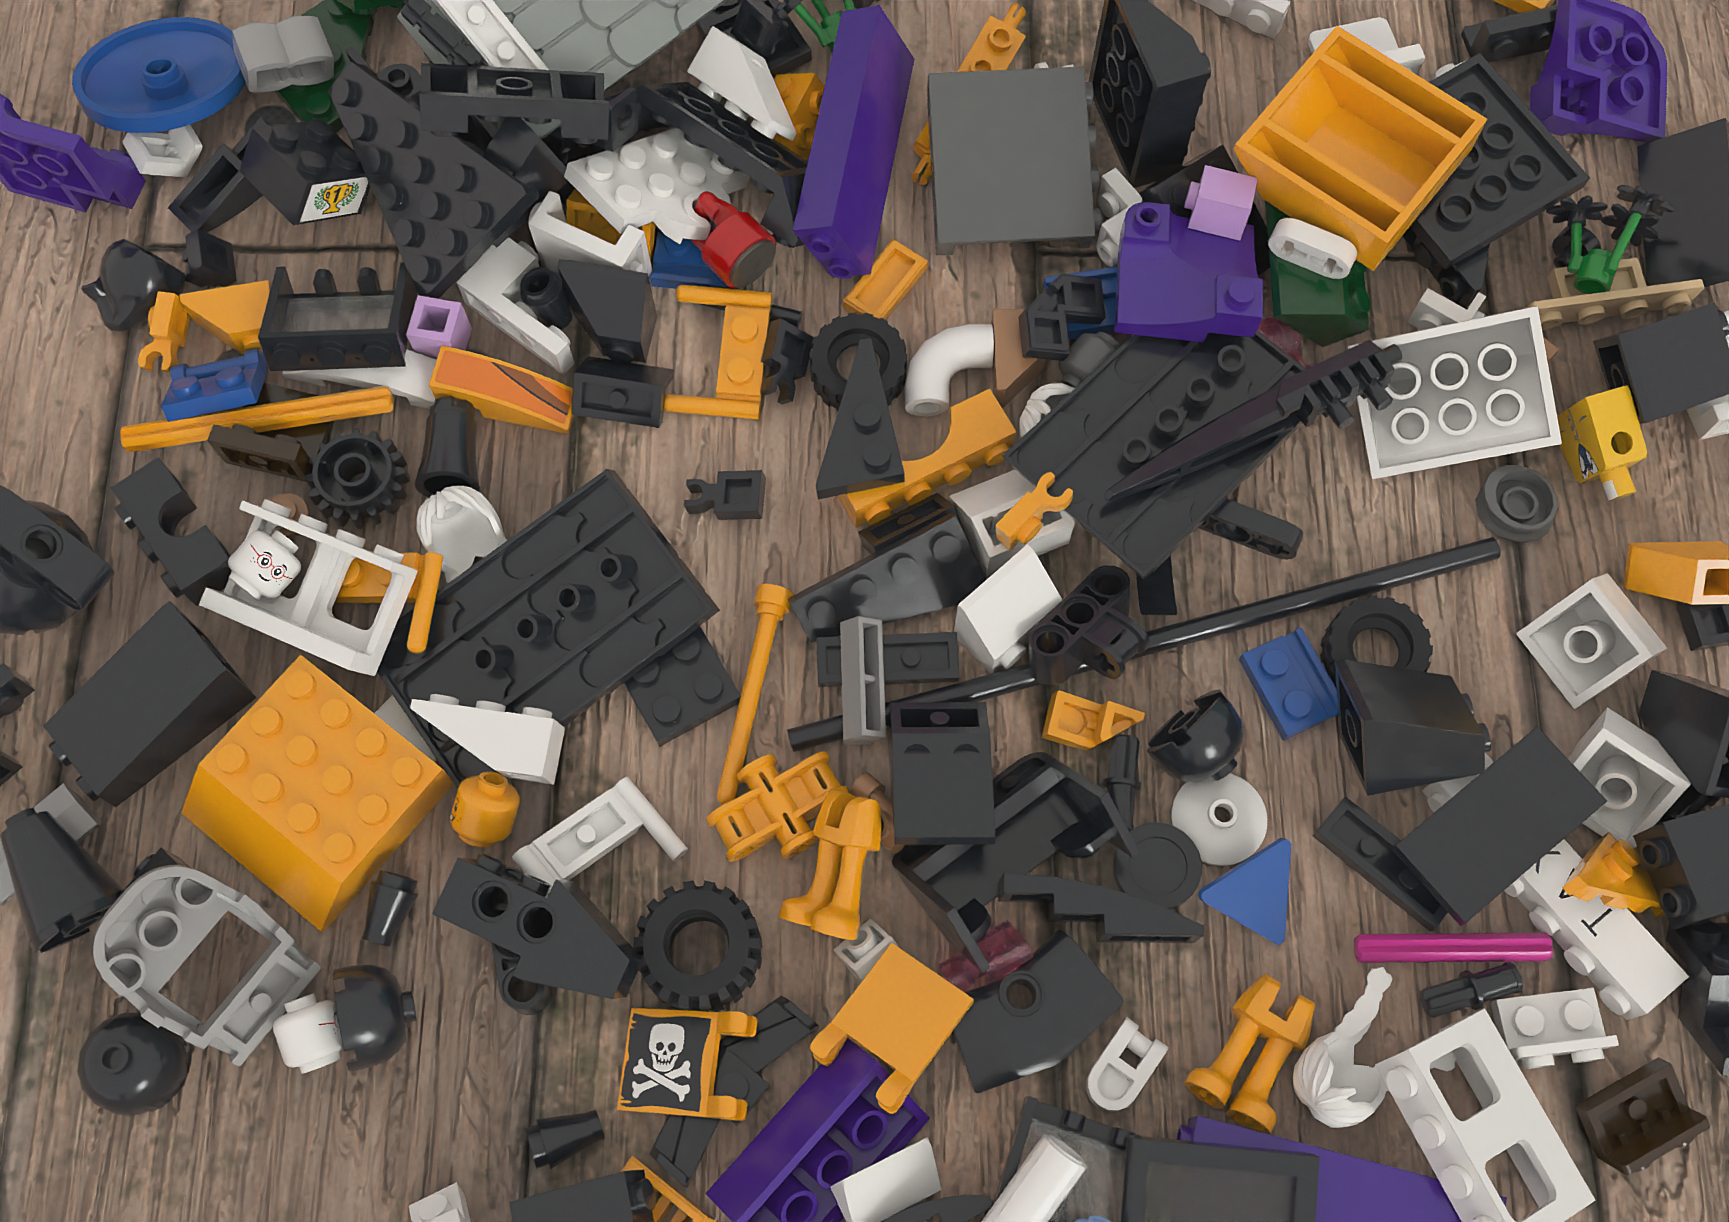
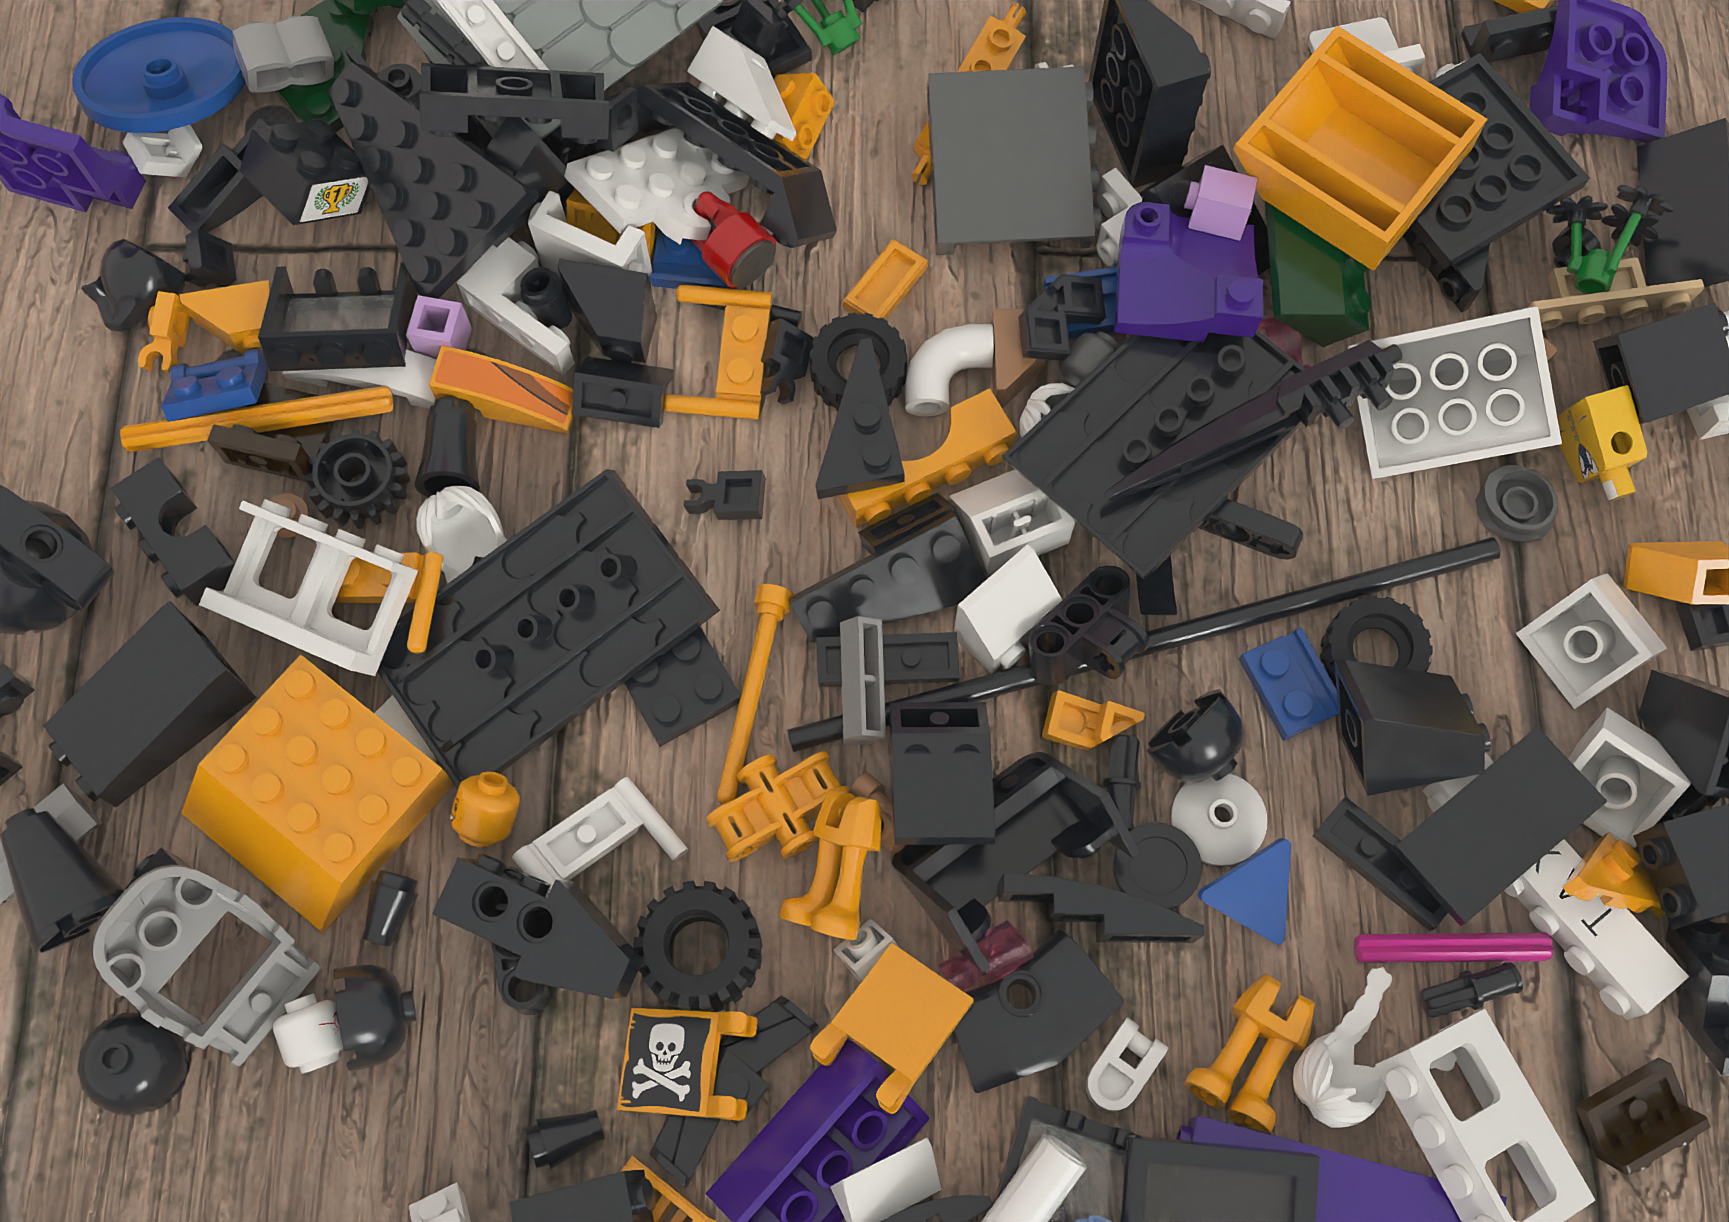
white head [228,530,301,601] -> none
white slope [410,694,565,785] -> none
dark purple brick [793,5,915,279] -> none
light orange plate [995,472,1073,551] -> none
white beam [1268,218,1357,279] -> none
white bracket [1407,288,1486,330] -> none
white bracket [1490,988,1619,1069] -> none

